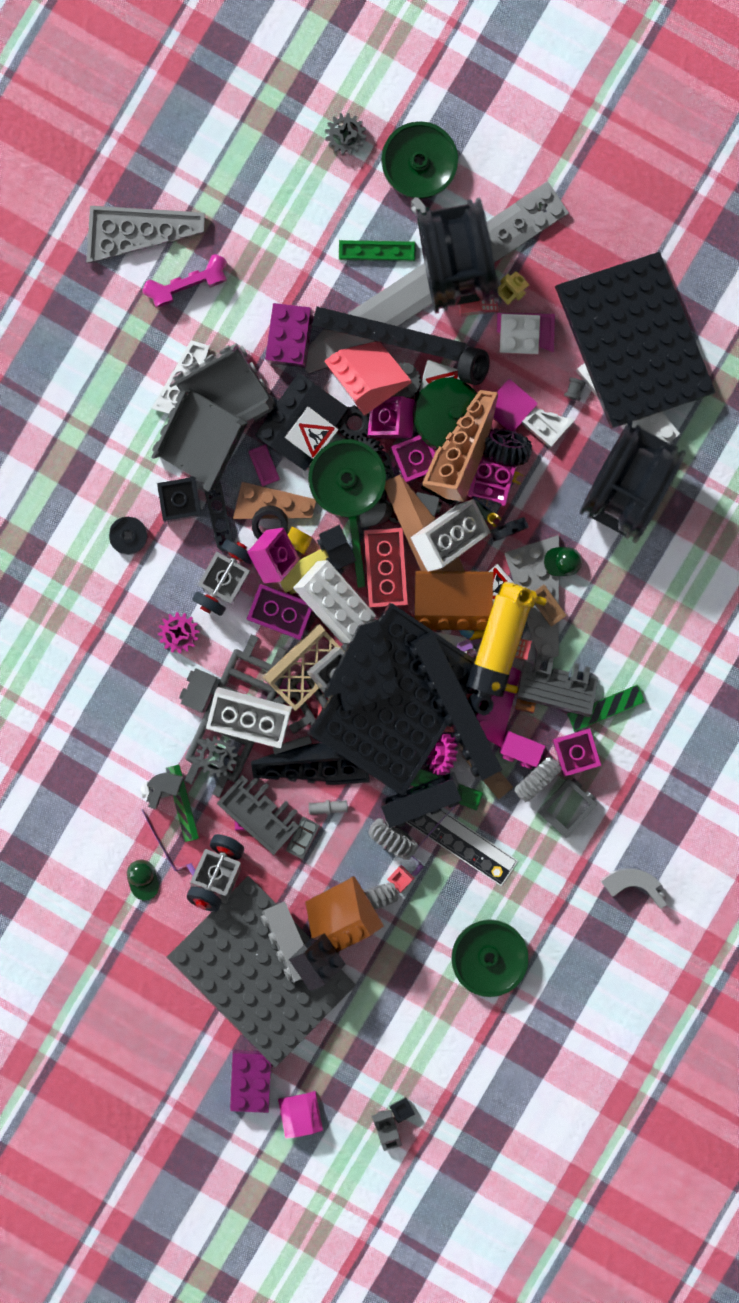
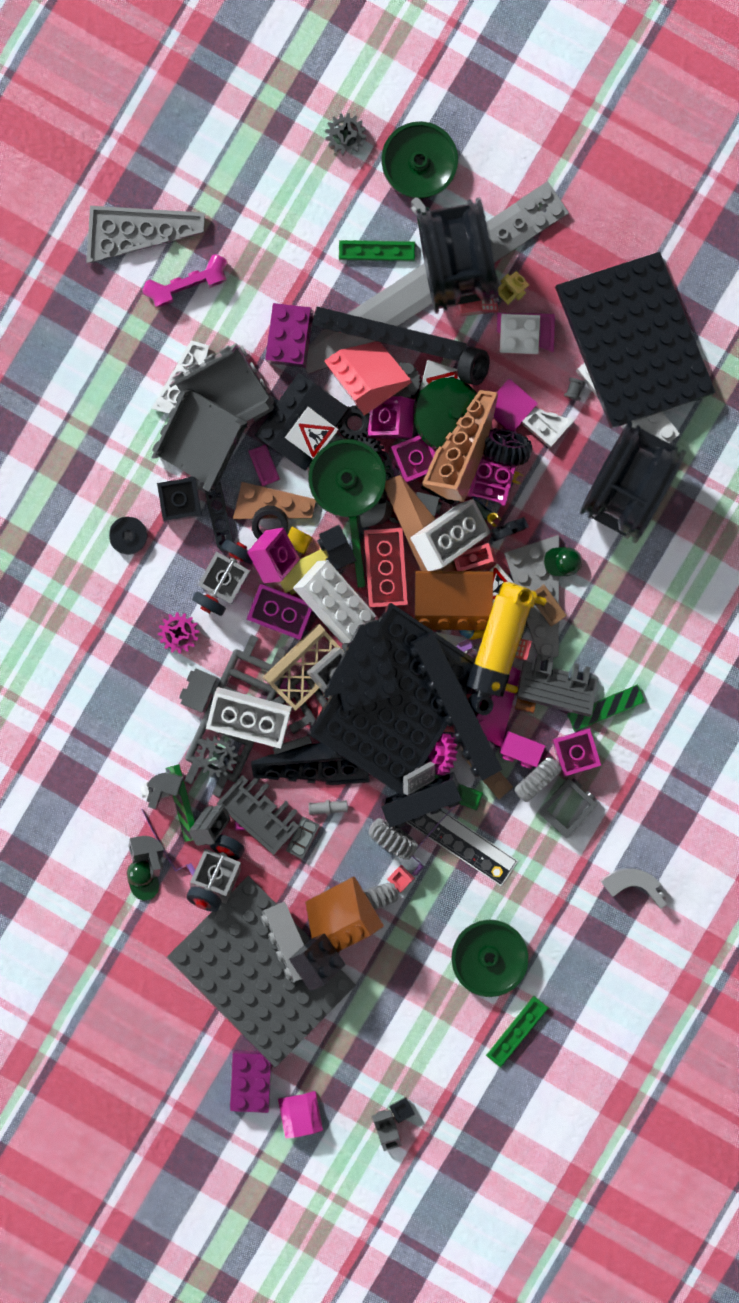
none -> dark grey brick [128,836,164,878]
none -> dark grey brick [189,805,230,846]
none -> light grey tile [403,762,435,796]
none -> coral slope [454,543,498,571]
none -> green tile [486,995,549,1068]

